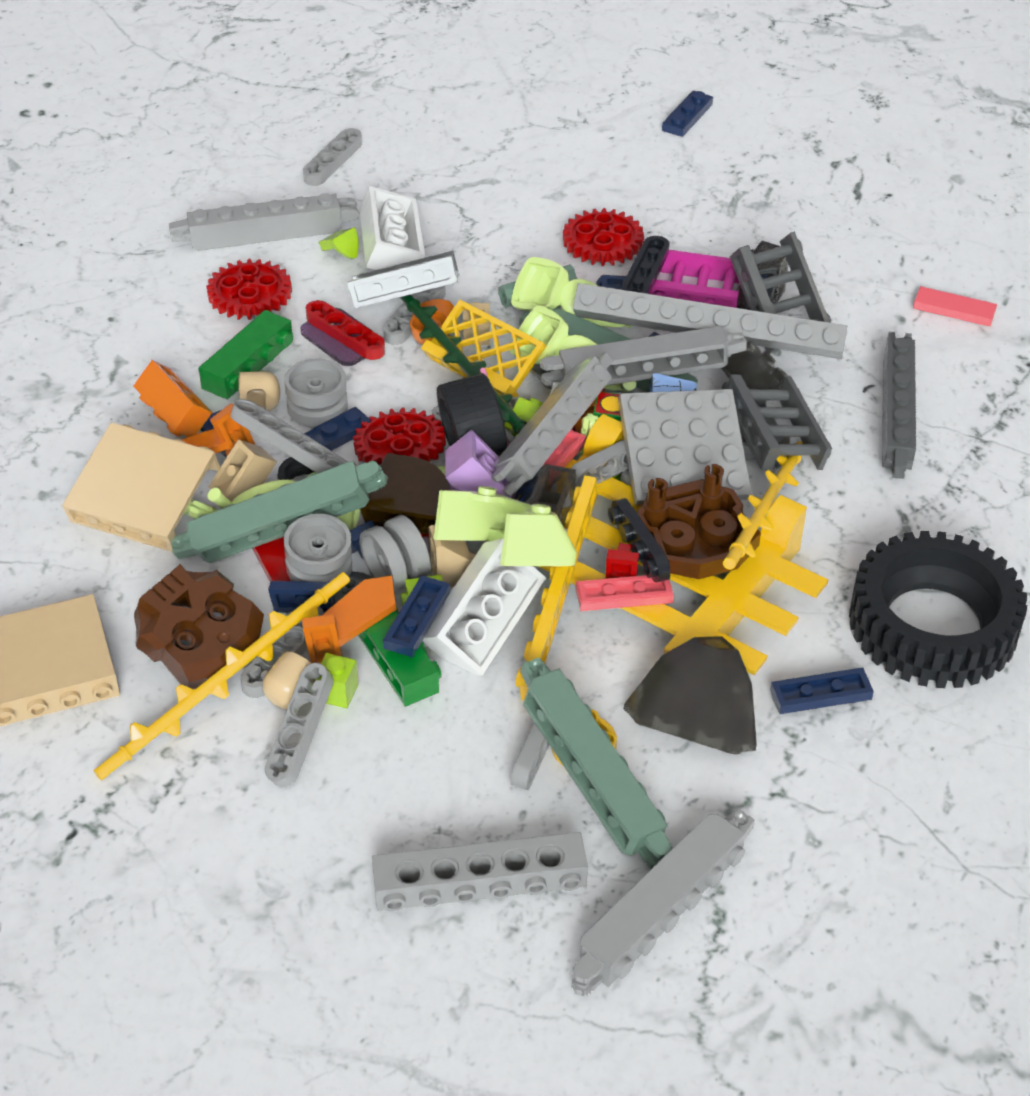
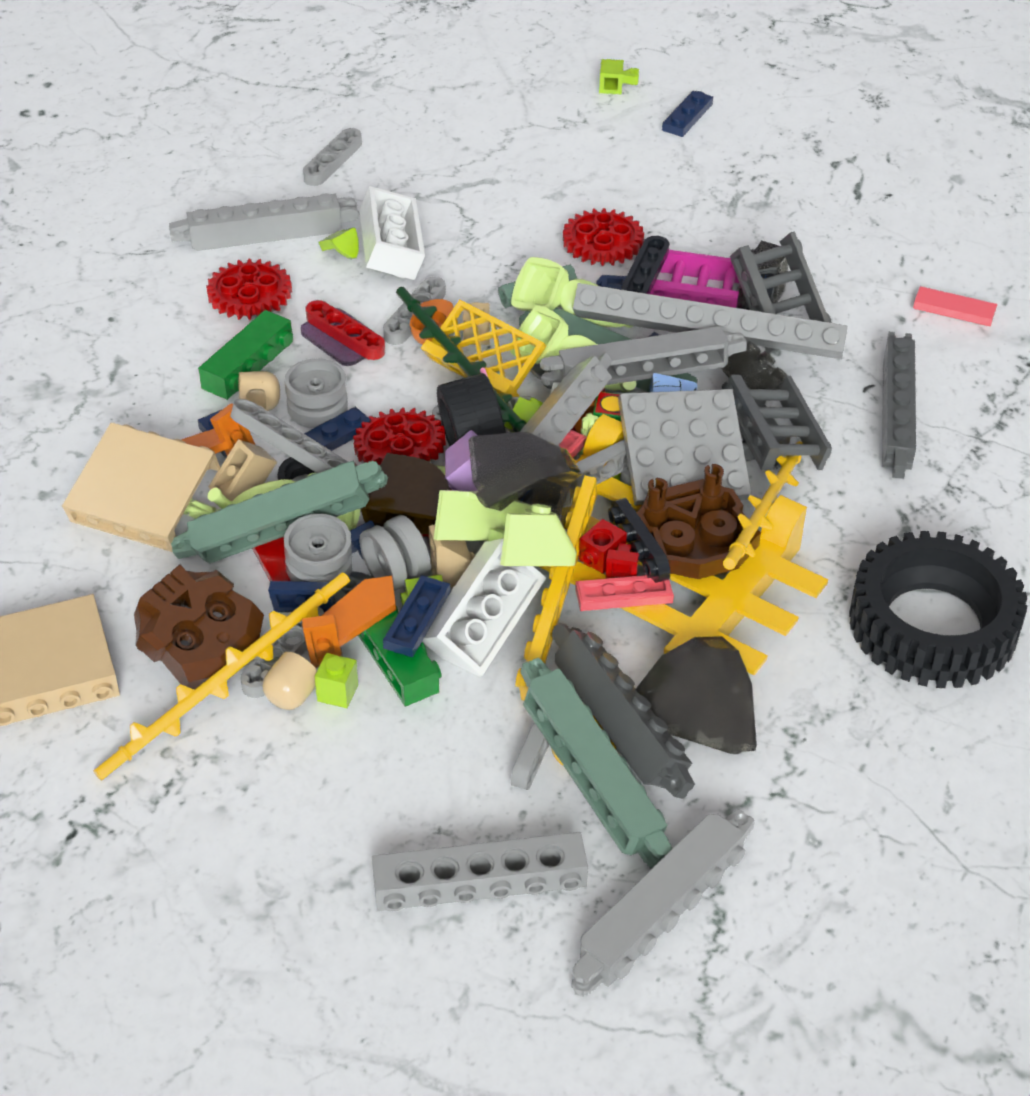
orange brick [133,360,212,437] -> none
light grey beam [265,663,334,787] -> none
fence [347,251,460,309] -> none
dark blue plate [770,667,874,715] -> none
none -> clear smoke brick [468,431,583,511]
none -> dark grey hinge [552,623,695,799]
none -> red brick [579,519,627,574]
none -> lime brick [599,59,639,94]

